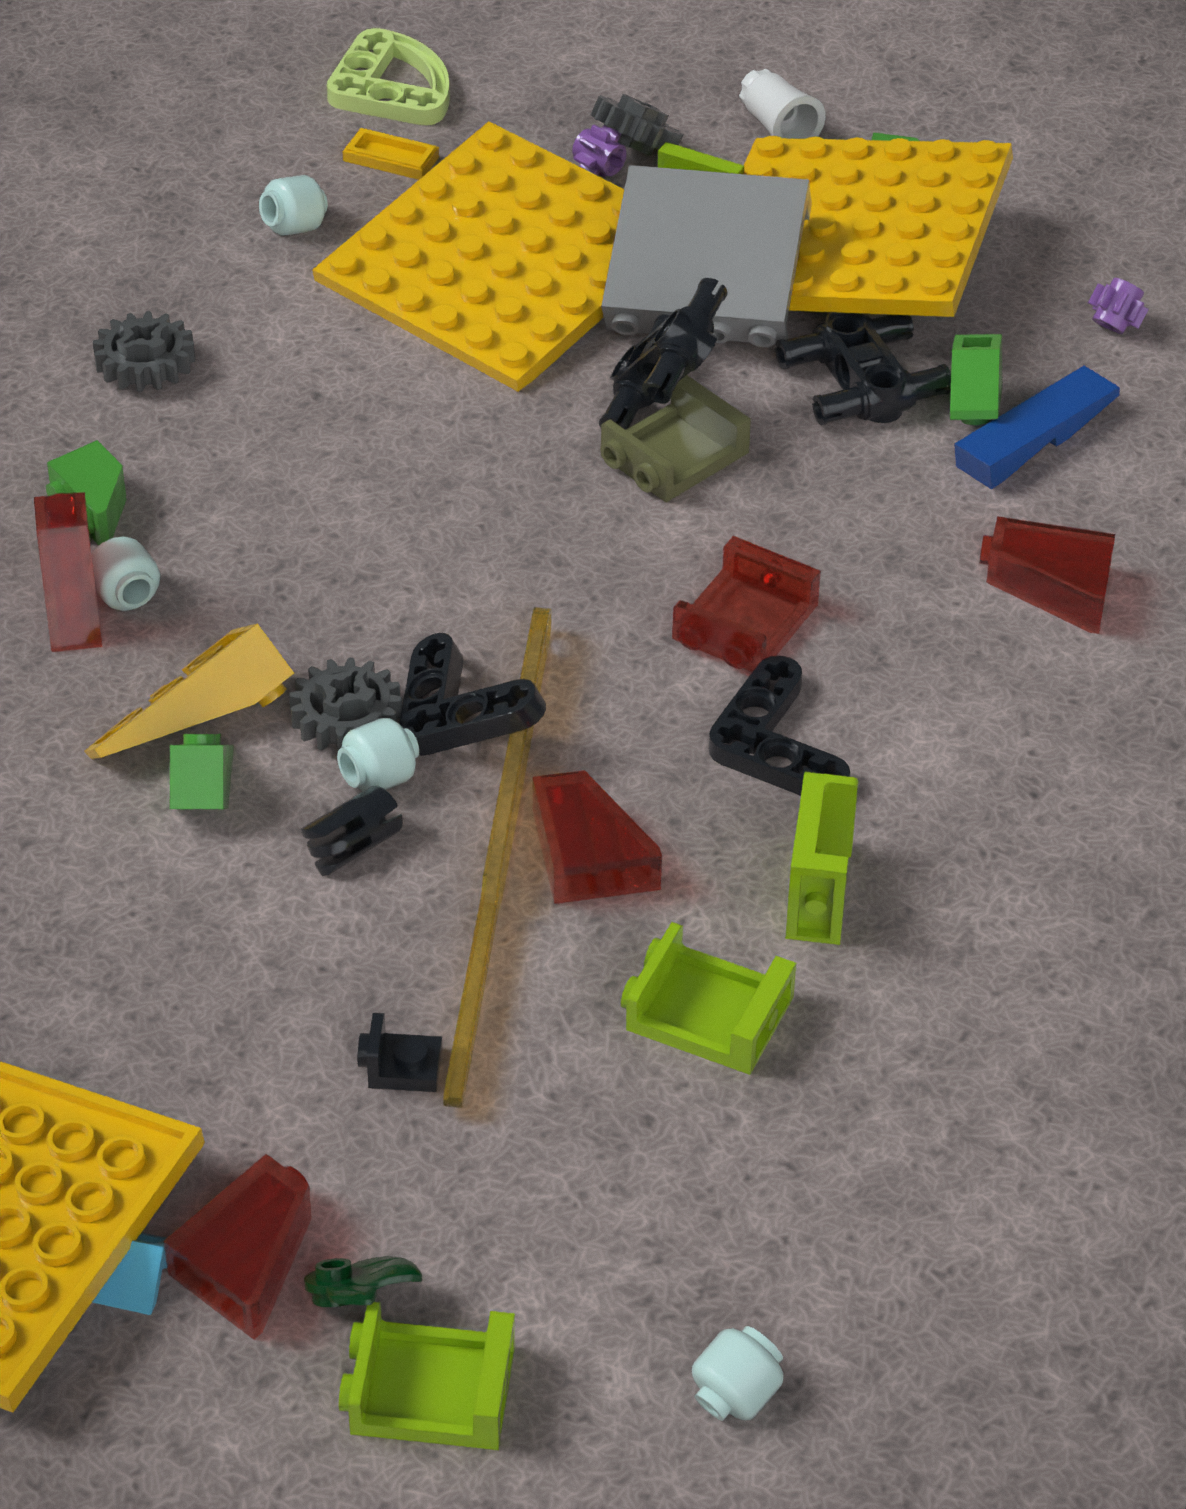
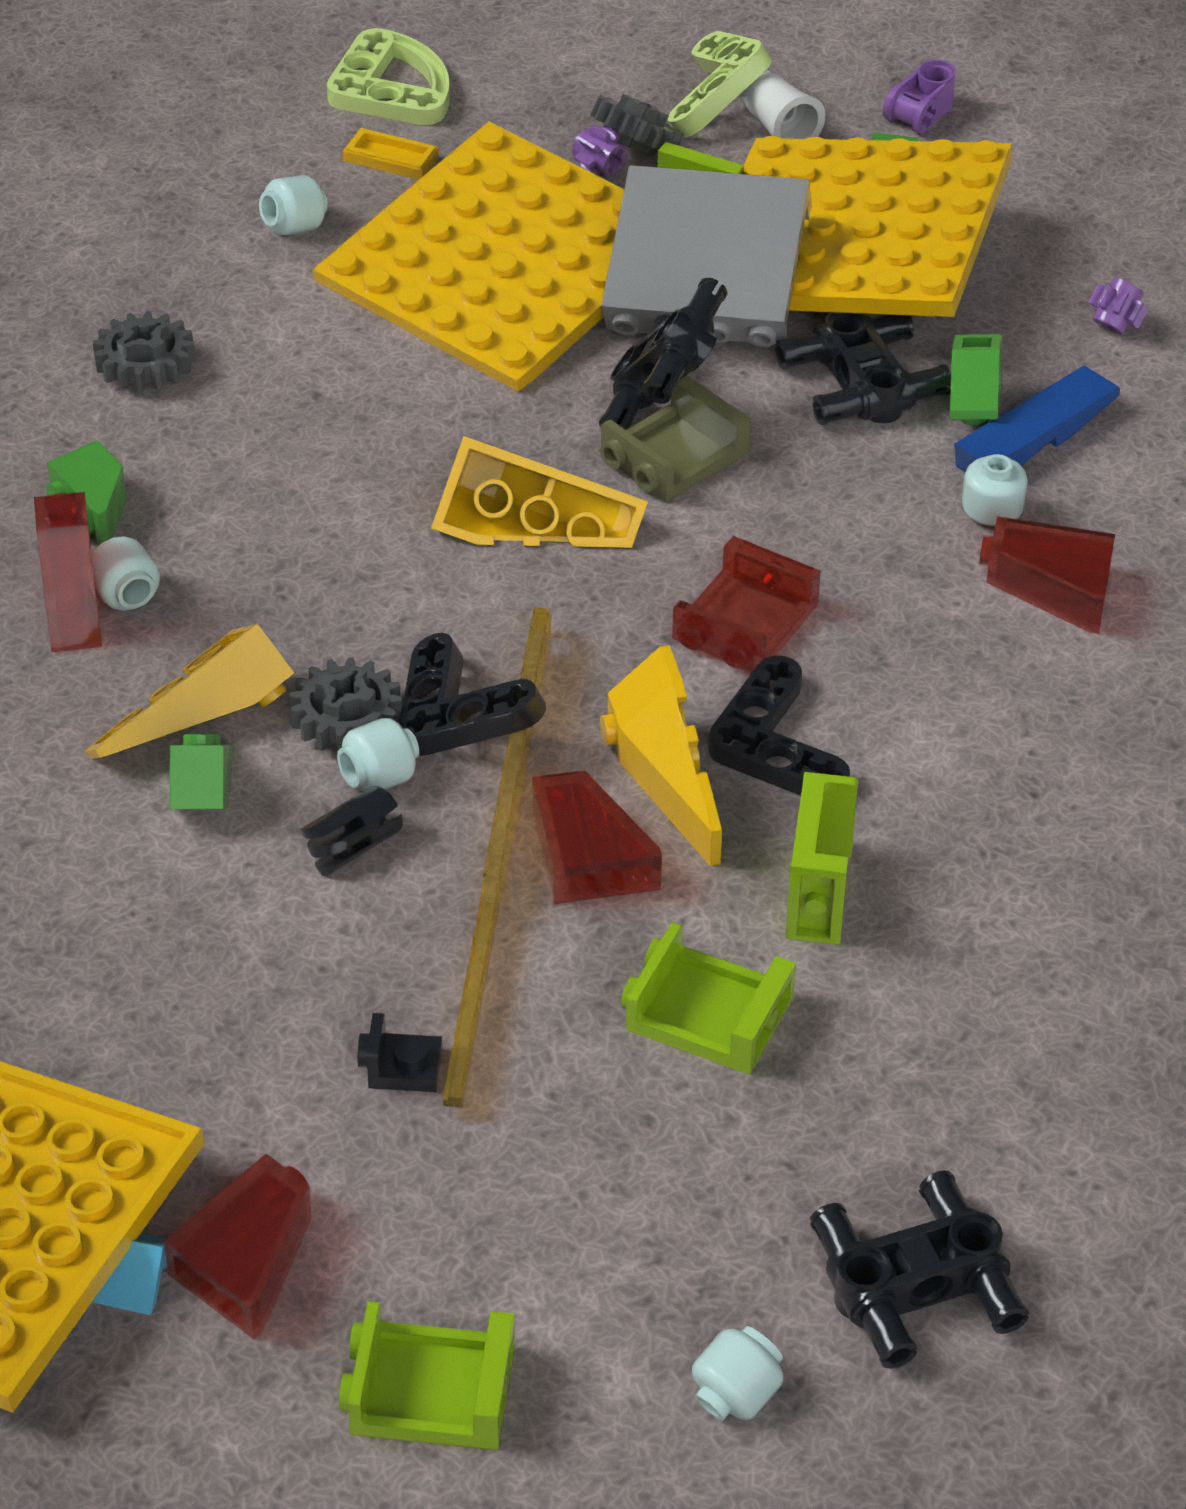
dark green plate [304,1256,422,1307] -> none
none -> yellow wedge [431,436,648,548]
none -> yellow wedge [600,645,722,866]
none -> yellowish green beam [668,31,772,138]
none -> black piece [810,1170,1029,1369]
none -> medium lavender piece [883,60,956,135]
none -> light aqua head [962,454,1028,526]

